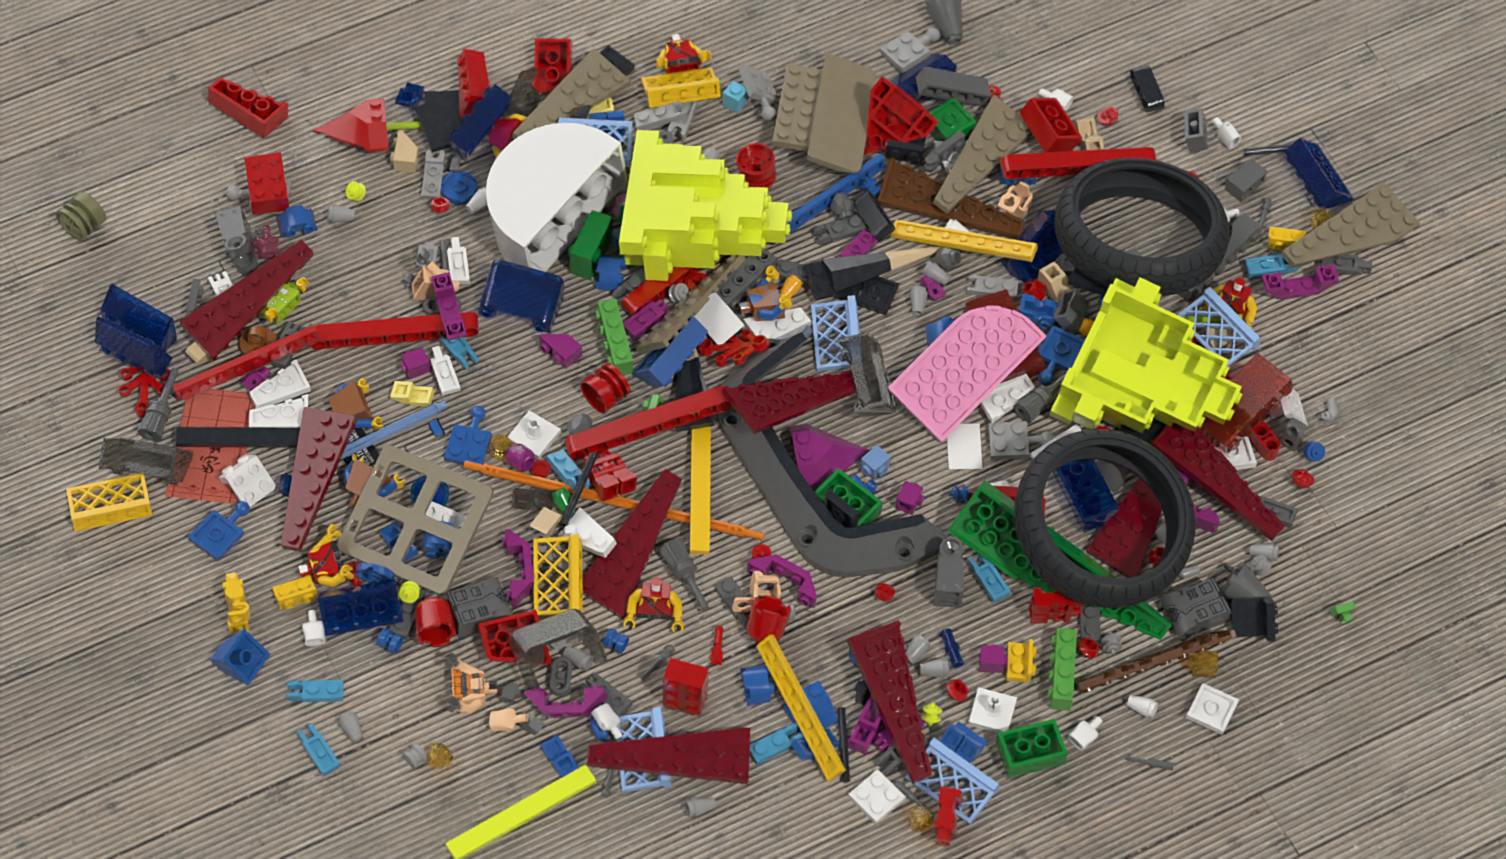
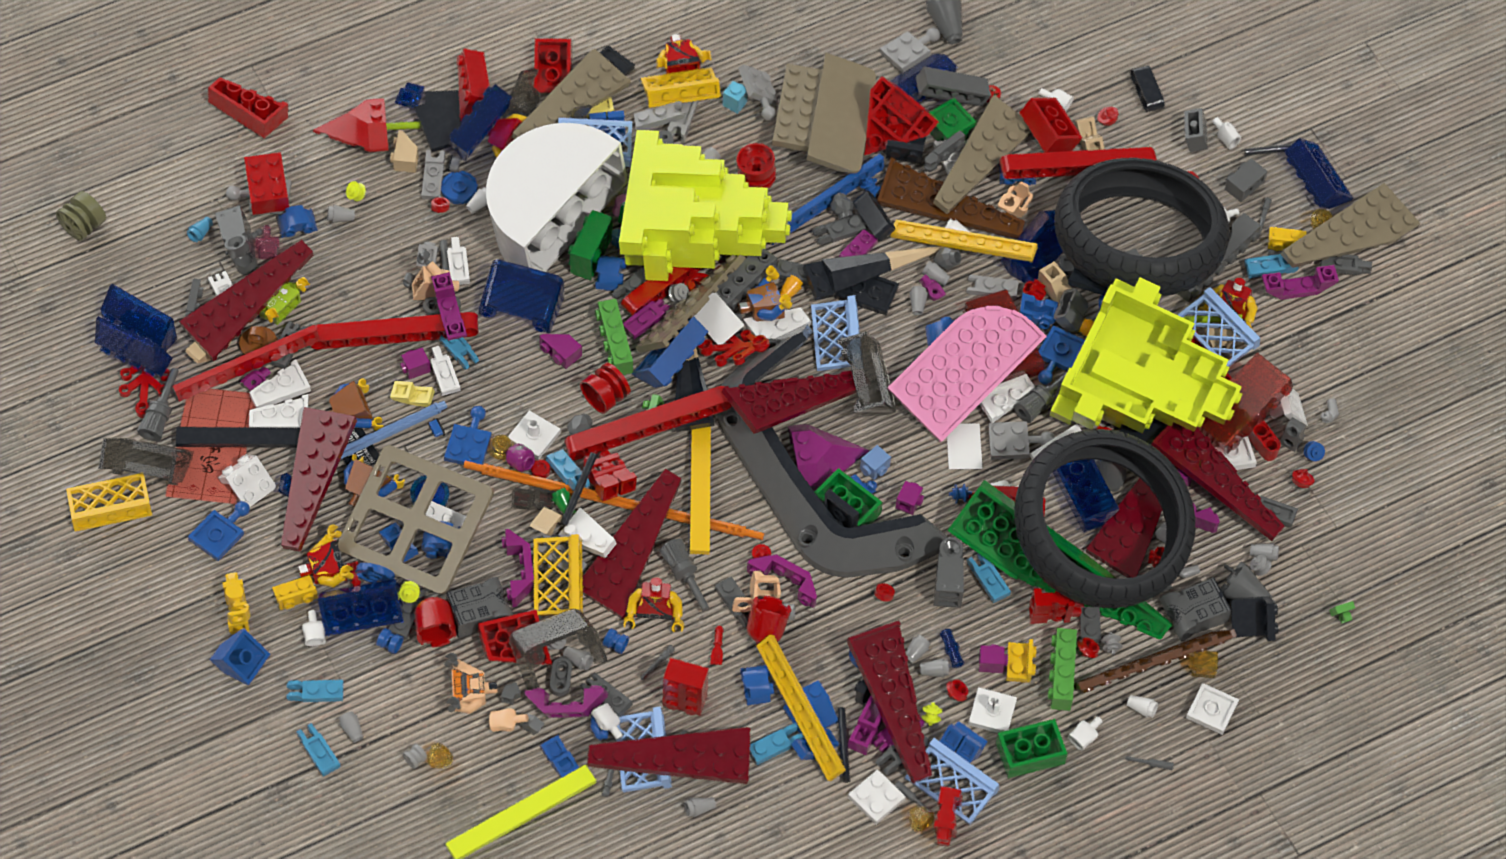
none -> dark azure cone [187,217,213,242]

